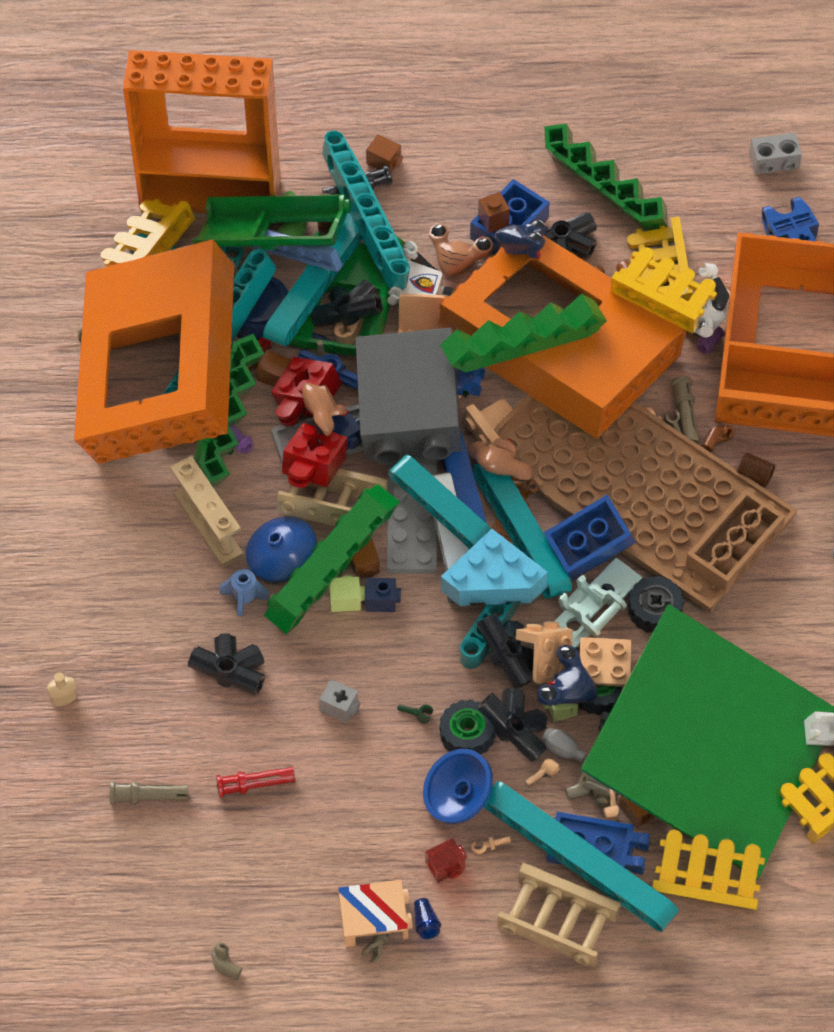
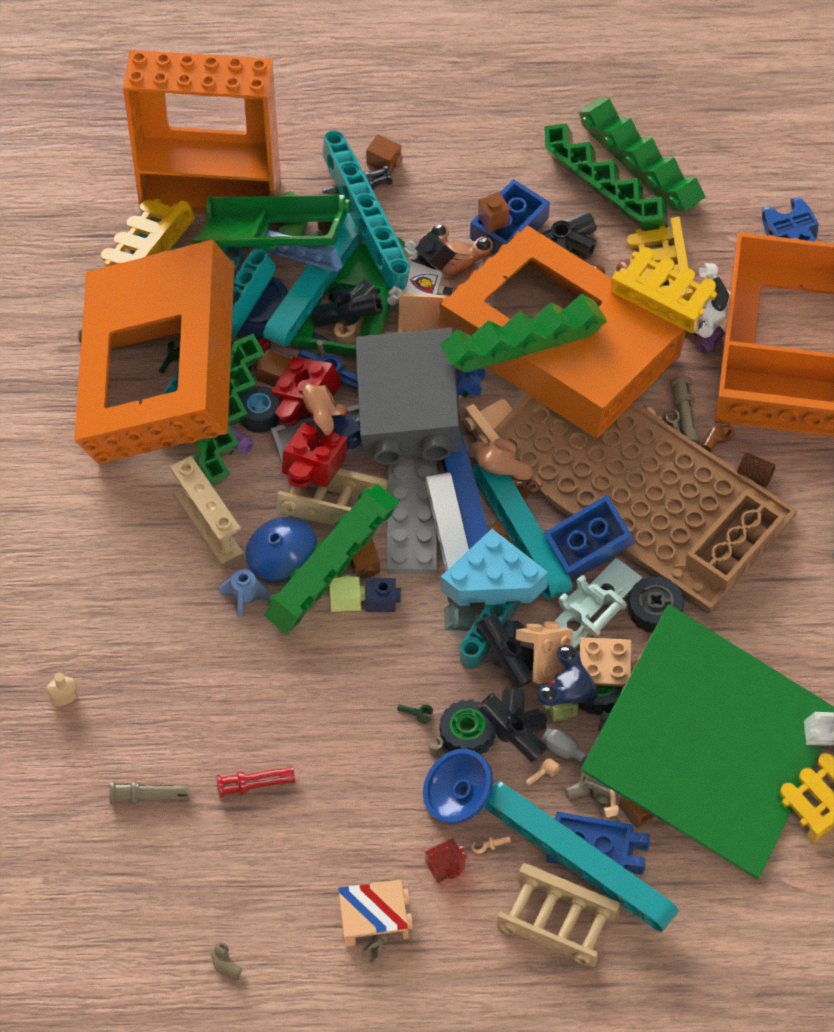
black piece [188,633,265,695] -> none
light grey brick [319,679,360,723] -> none
teal beam [388,454,491,549] -> none
clear blue cone [414,898,441,939] -> none
dark blue head [494,220,548,259] -> none
yellow fence [652,830,765,910] -> none
light grey brick [749,133,802,174] -> none
none -> dark green hand [158,341,180,374]
none -> black wheel [239,386,281,433]
none -> black brick [414,231,456,271]
none -> dark tan hand [428,737,446,758]
none -> clear light blue slope [444,601,475,630]
none -> green brick [578,98,706,211]

